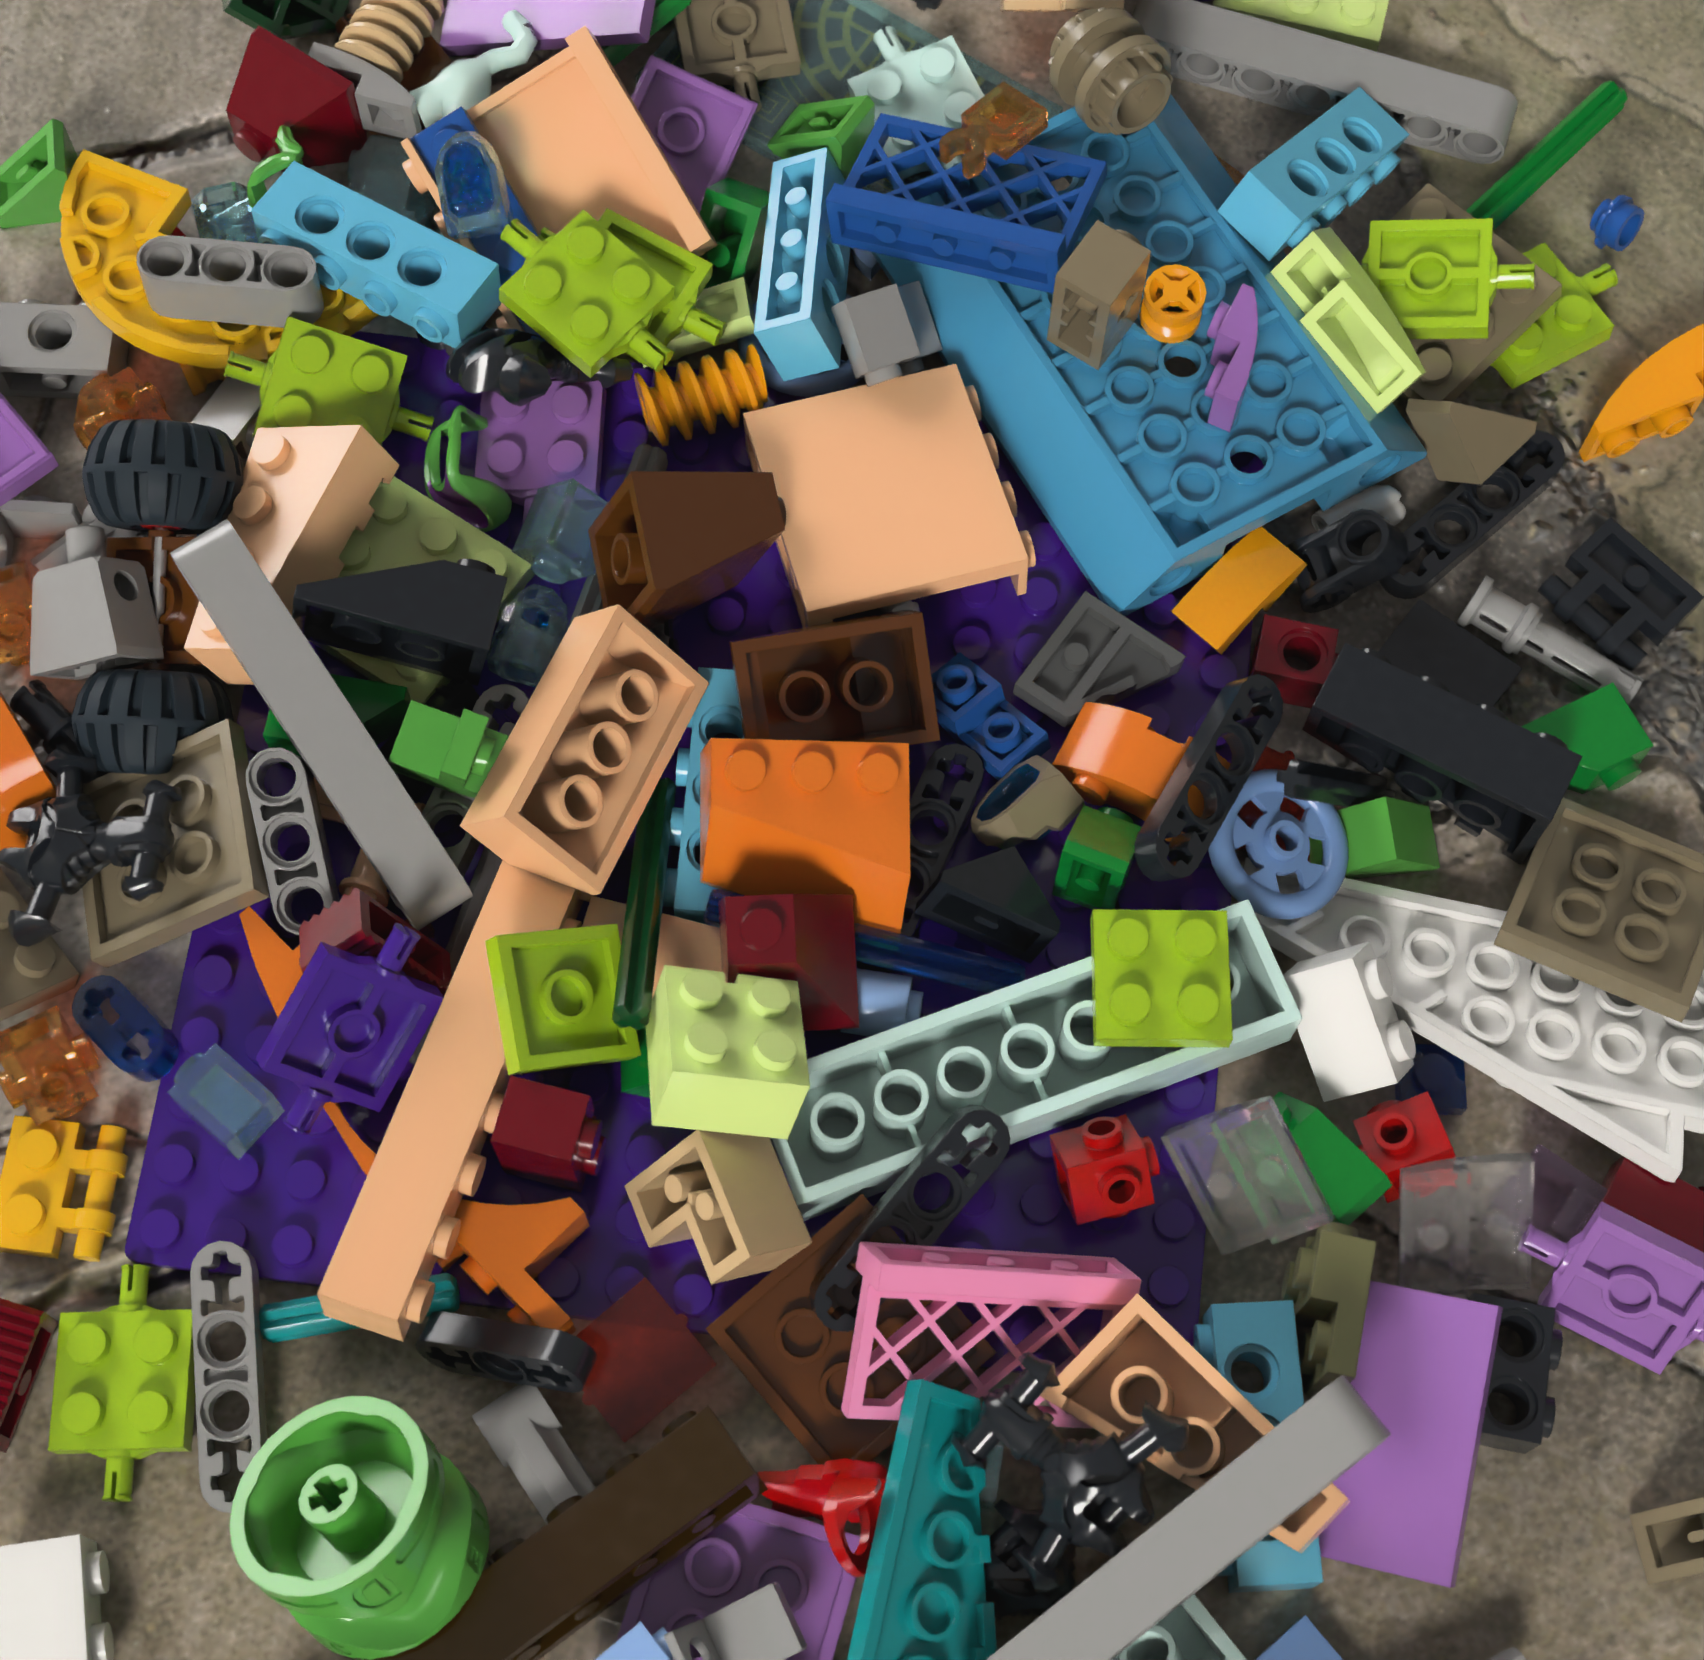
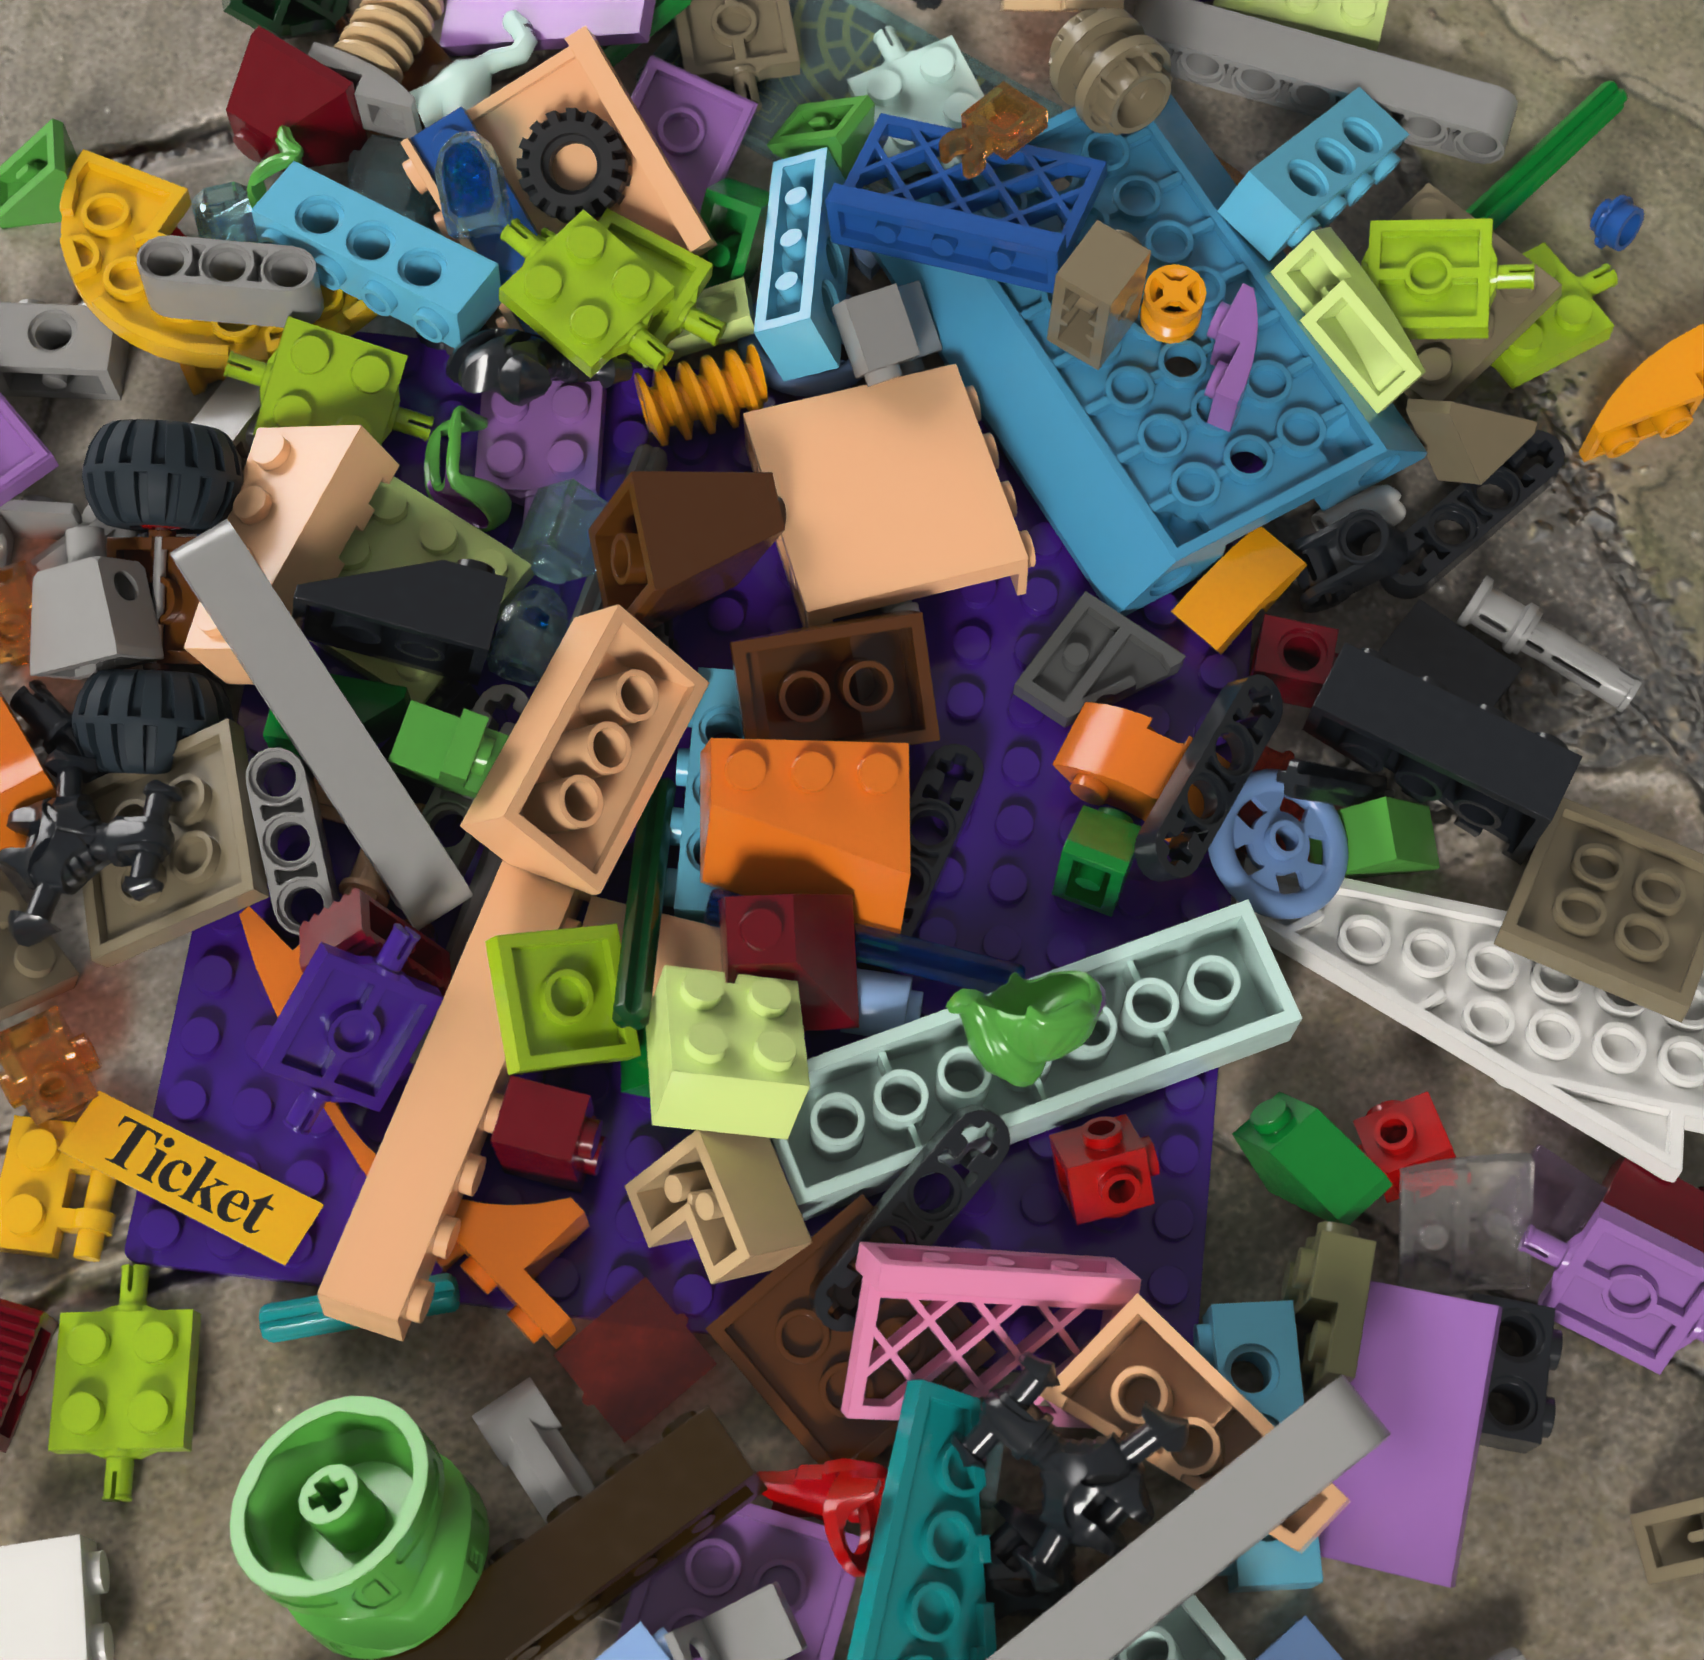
clear blue beam [72,975,179,1082] -> none
clear orange brick [73,366,173,450] -> none
clear light blue brick [167,1043,285,1160] -> none
light grey beam [190,1241,267,1513] -> none
black beam [415,1311,597,1393] -> none
black slope [914,846,1061,963] -> none
blue slope [931,652,1051,781] -> none
dark tan rock [971,755,1085,849] -> none
lime plate [1090,909,1233,1048] -> none
clear slope [1161,1096,1335,1256] -> none
white brick [1283,941,1416,1102] -> none
clear blue plate [1395,1044,1467,1115] -> none
green slope [1521,683,1653,794] -> none
black plate [1538,517,1704,672] -> none
none -> yellow sticker [57,1091,324,1266]
none -> black tyre [517,108,632,224]
none -> bright green hair [946,970,1106,1088]

